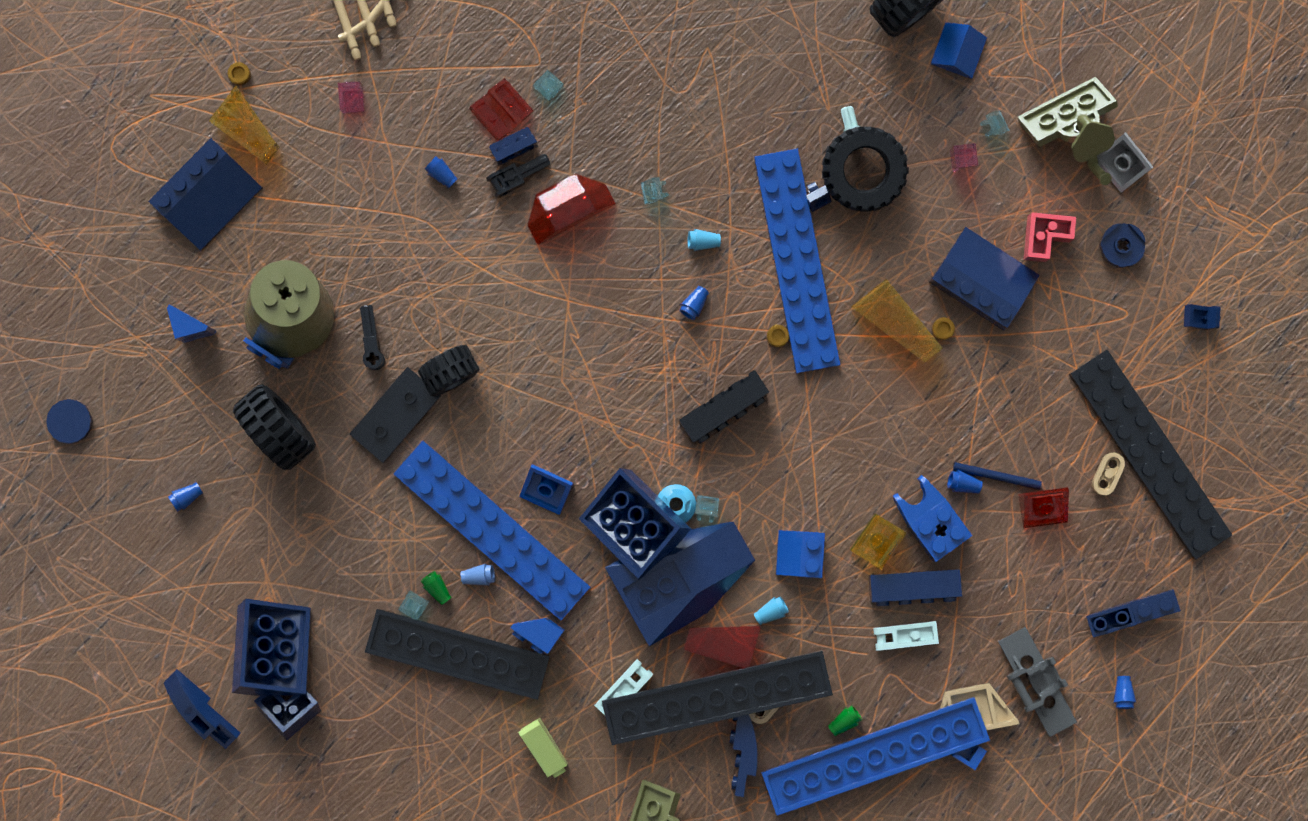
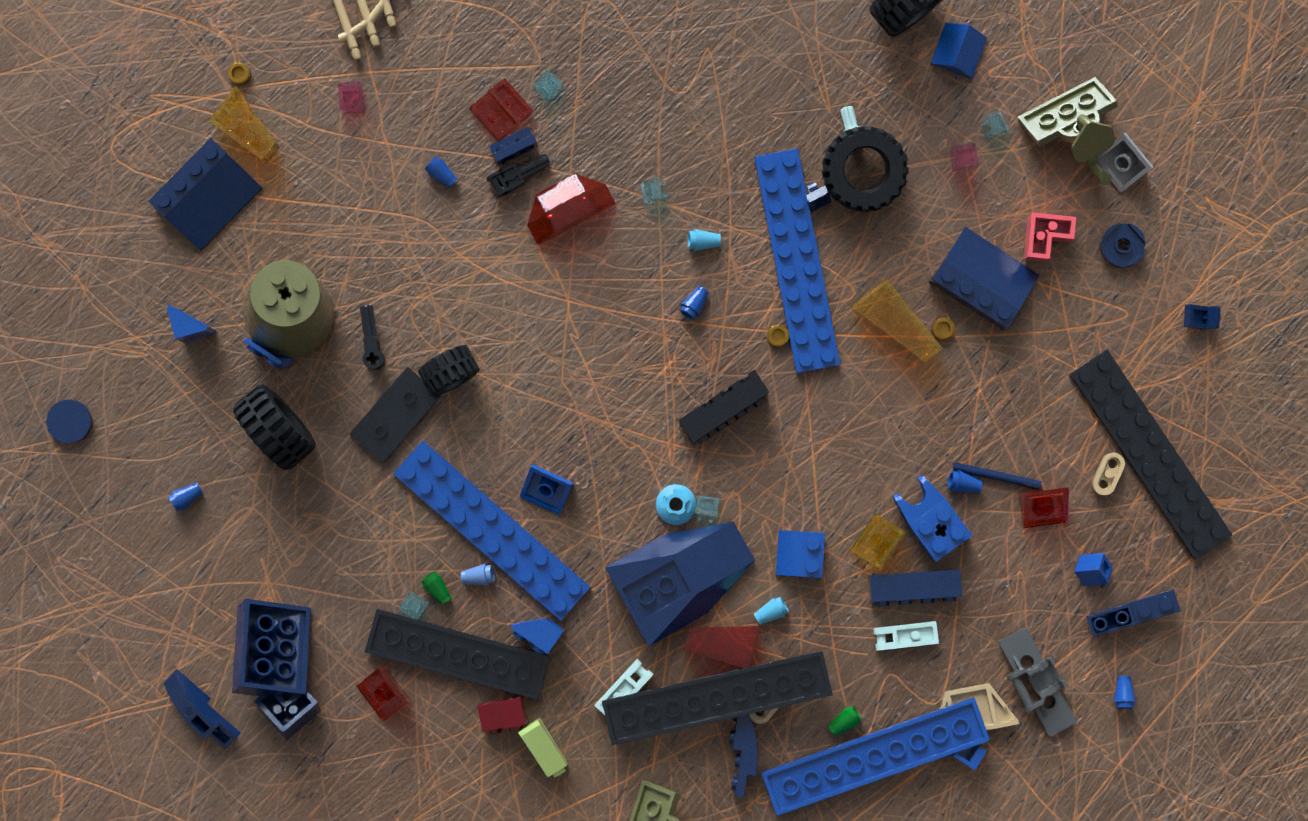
dark blue slope [579,468,691,579] -> none
none -> clear red slope [356,665,411,722]
none -> dark red brick [477,695,528,735]
none -> blue panel [1075,553,1113,586]

